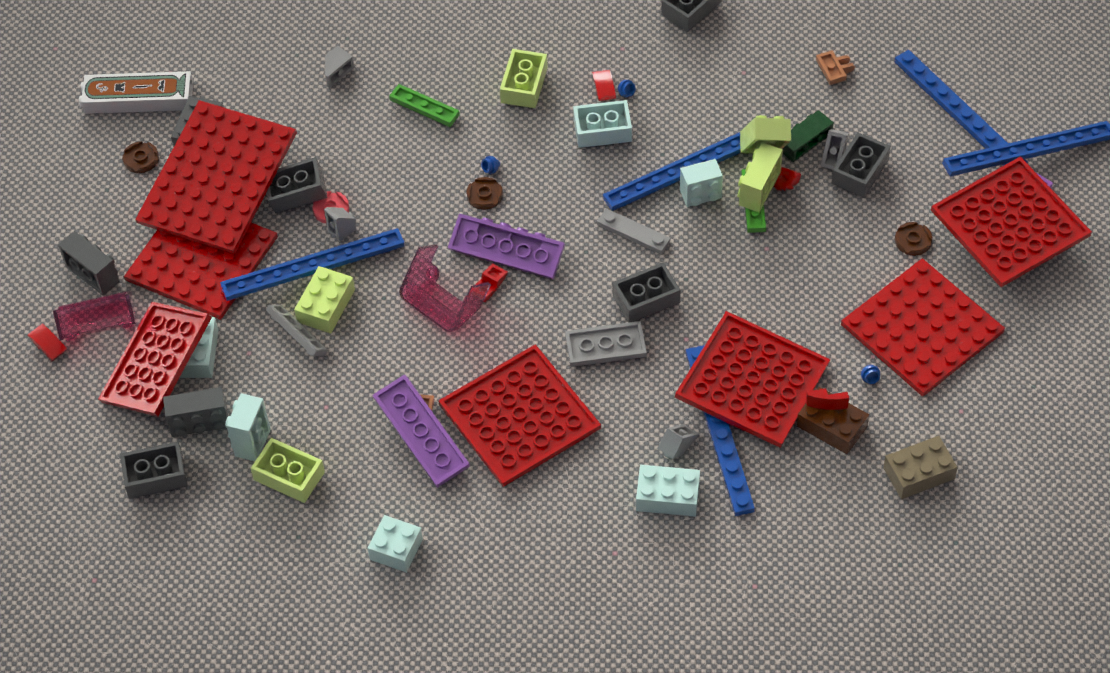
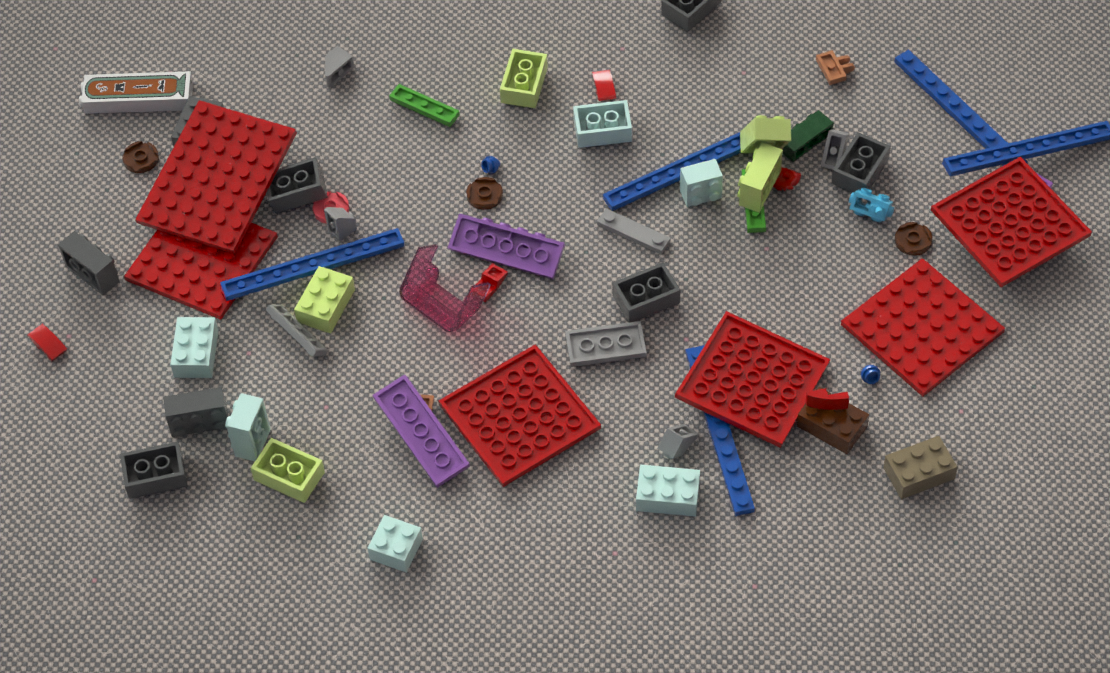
clear pink windscreen [53,291,137,341] -> none
plate [98,302,212,417] -> none
blue plate [618,79,636,98] -> none
none -> medium azure brick [849,188,895,222]

